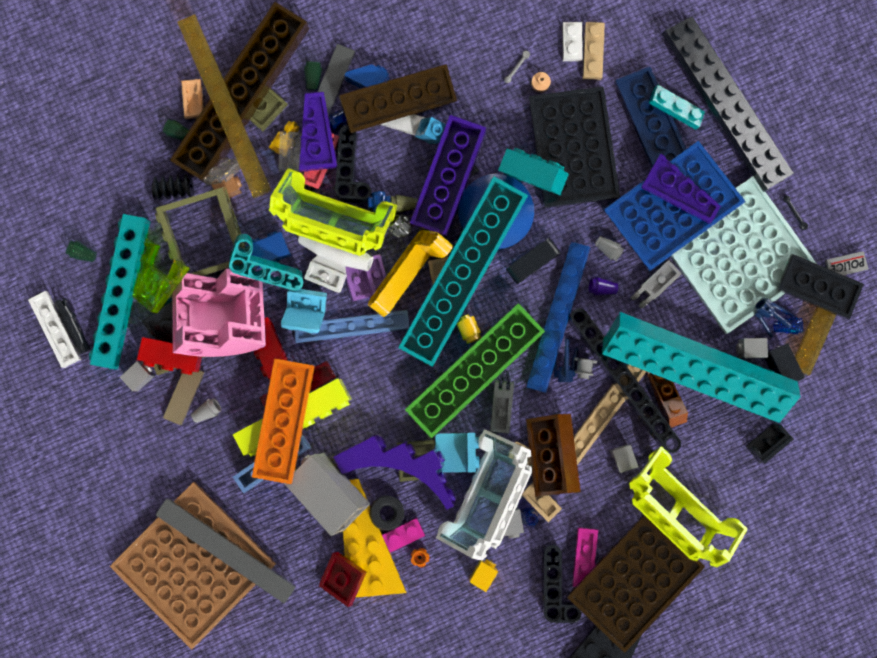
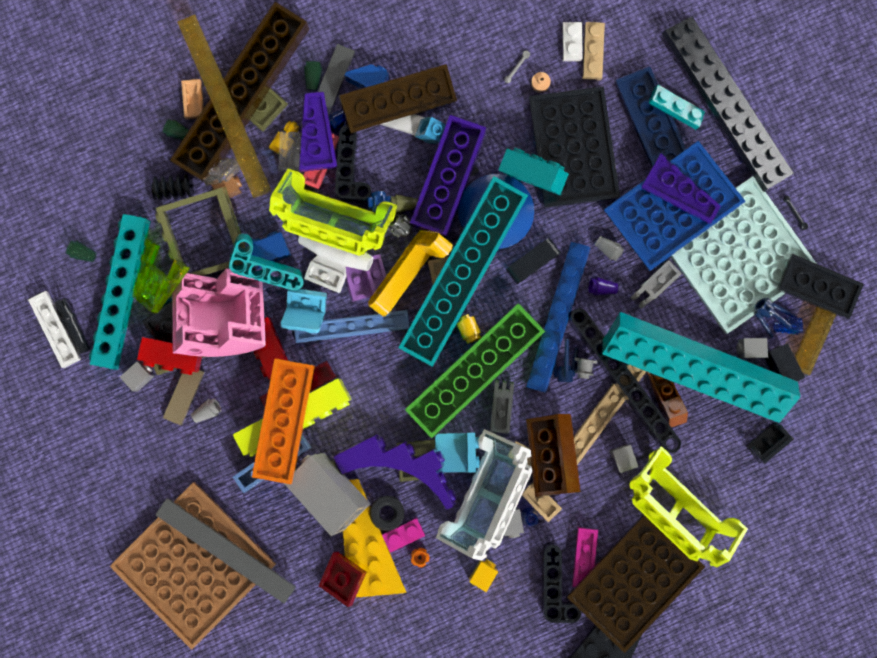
light grey tile [825,251,868,275] -> none

